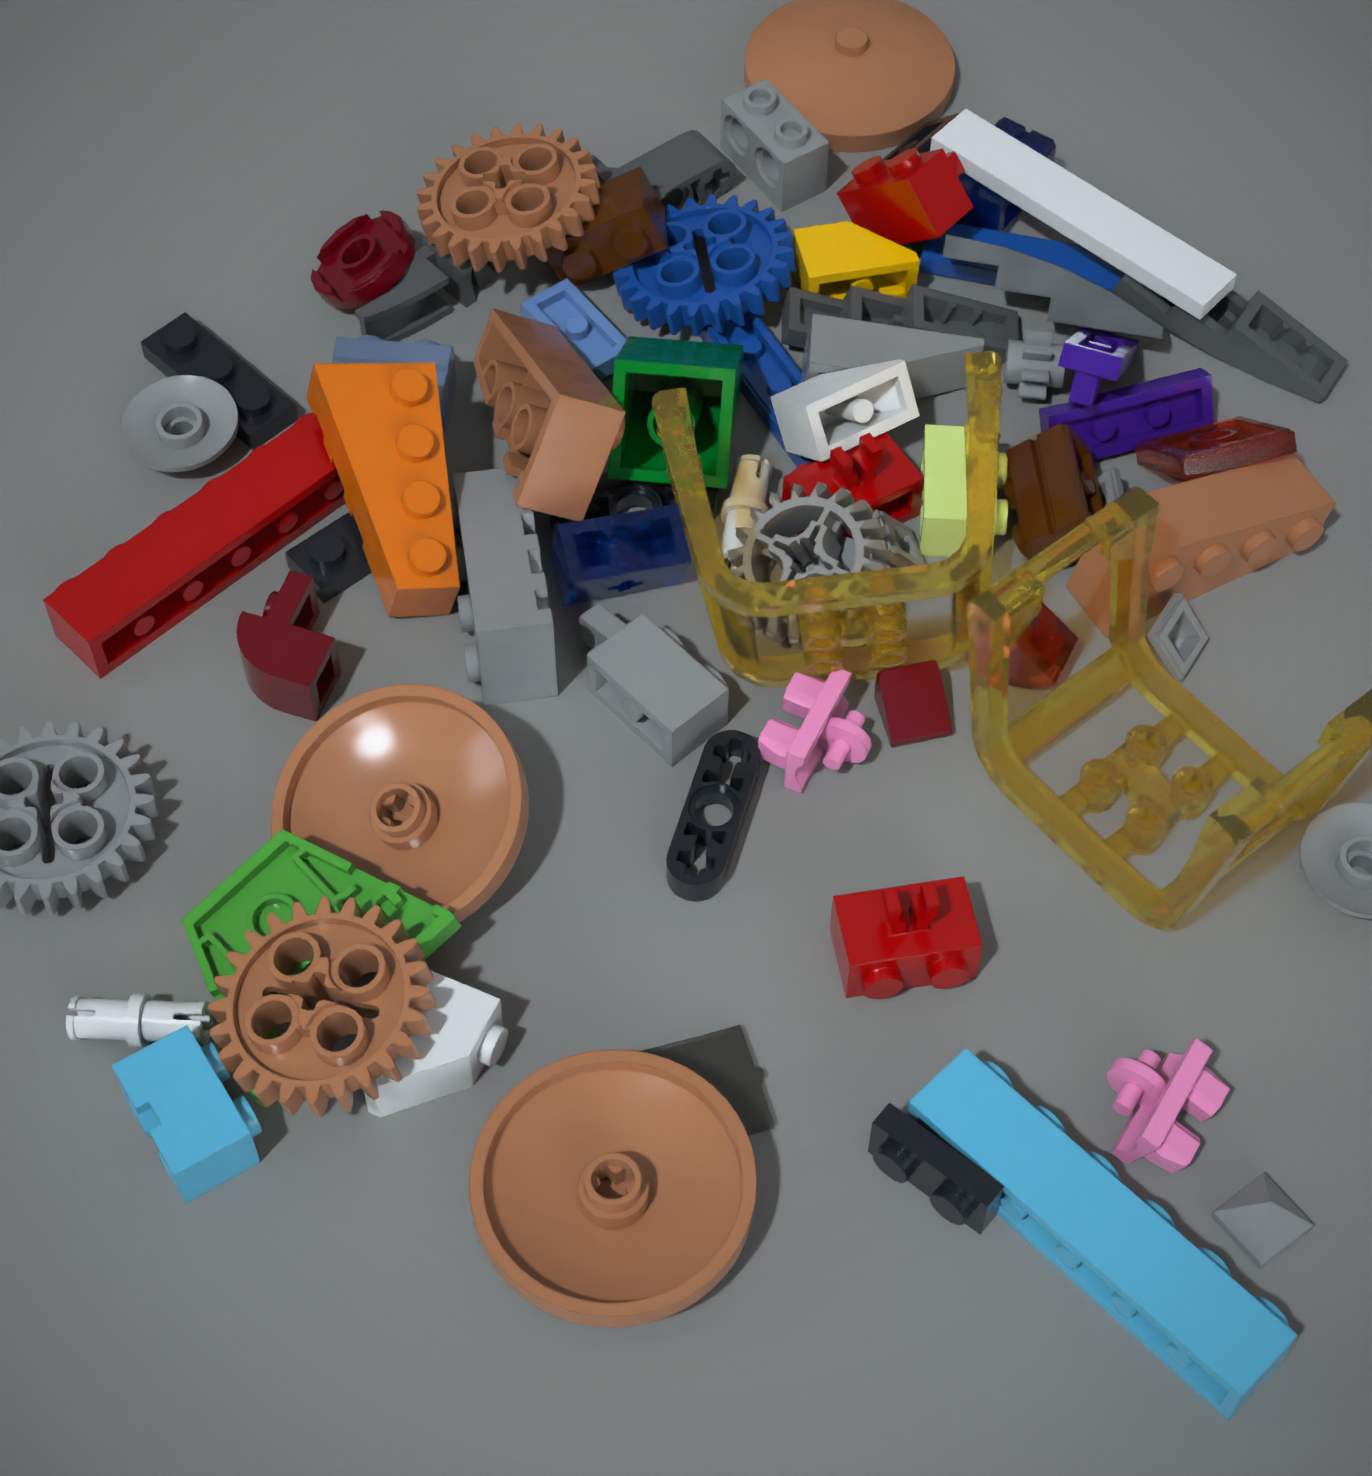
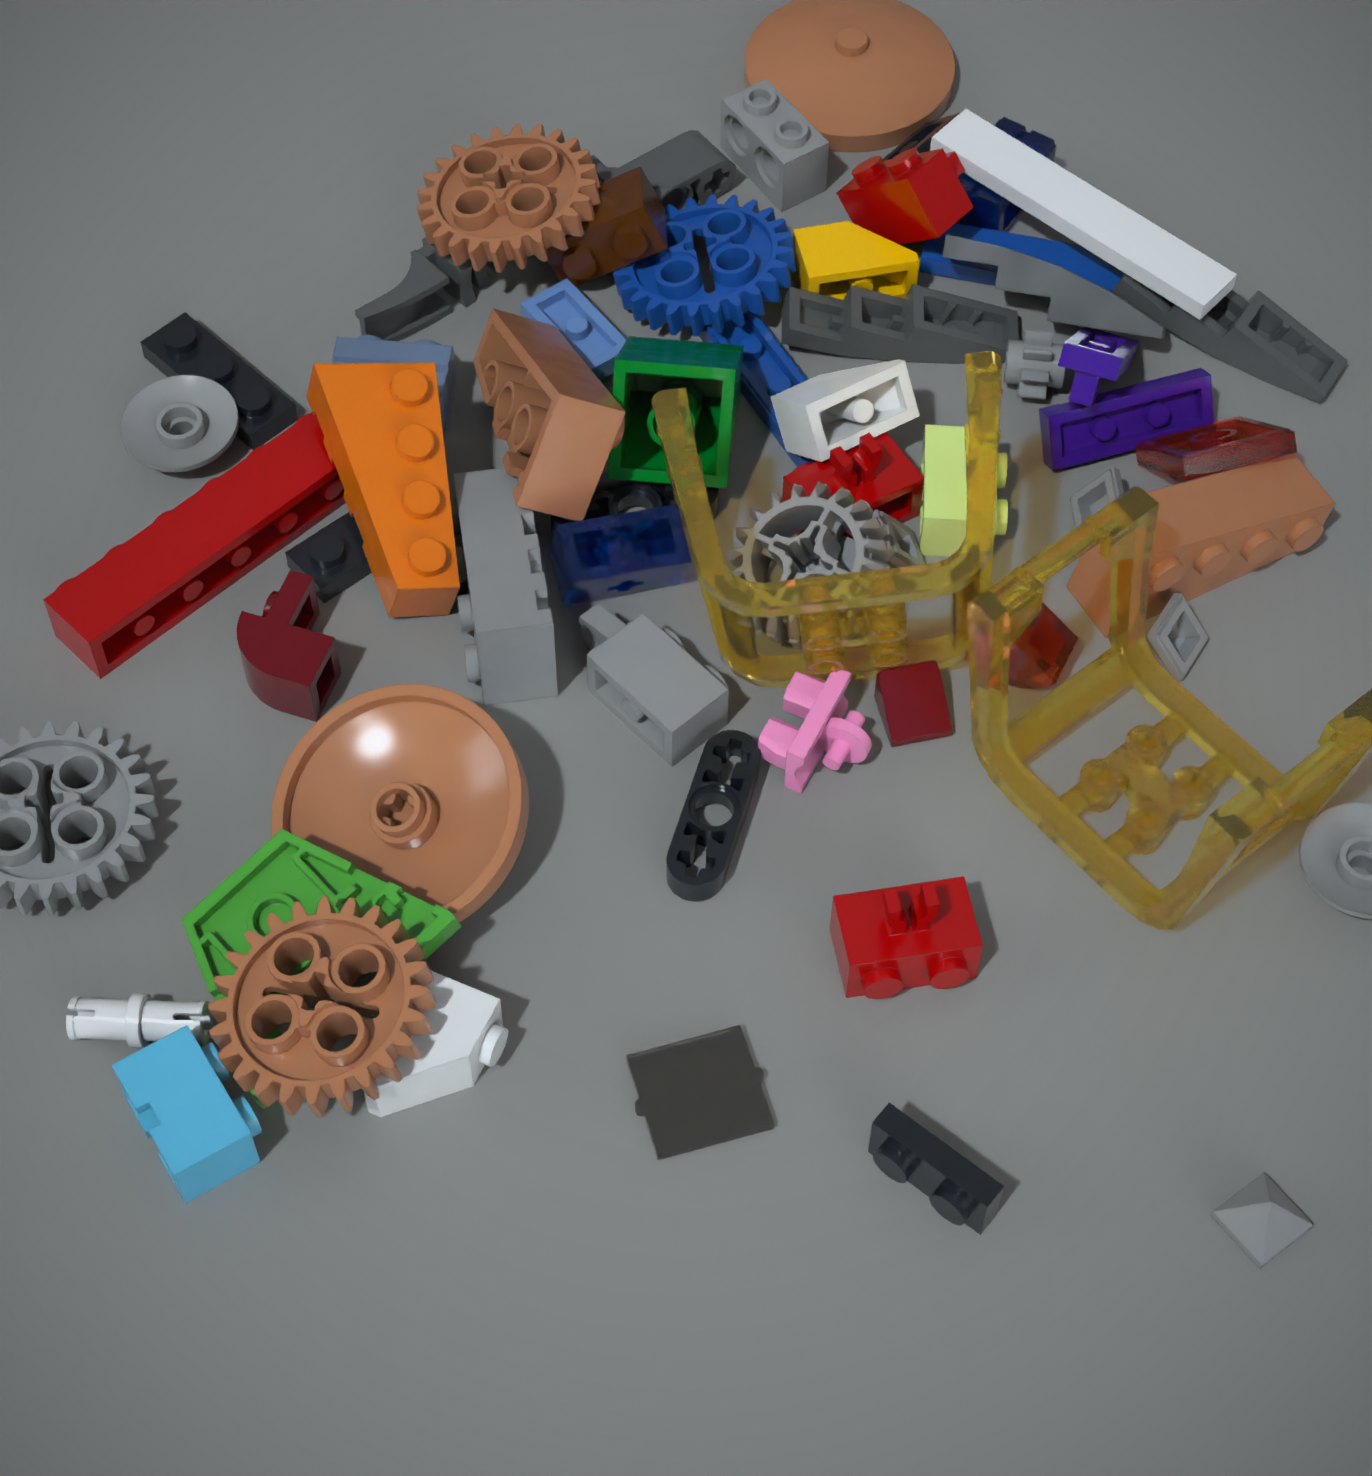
dark red tile [311,211,416,309] -> none
nougat dish [469,1049,757,1328] -> none
white pin [716,454,773,572] -> none
light grey slope [801,314,984,399] -> none
medium azure brick [907,1048,1298,1421] -> none
reddish brown brick [1002,423,1104,572] -> none
bright pink hips [1106,1038,1230,1174] -> none

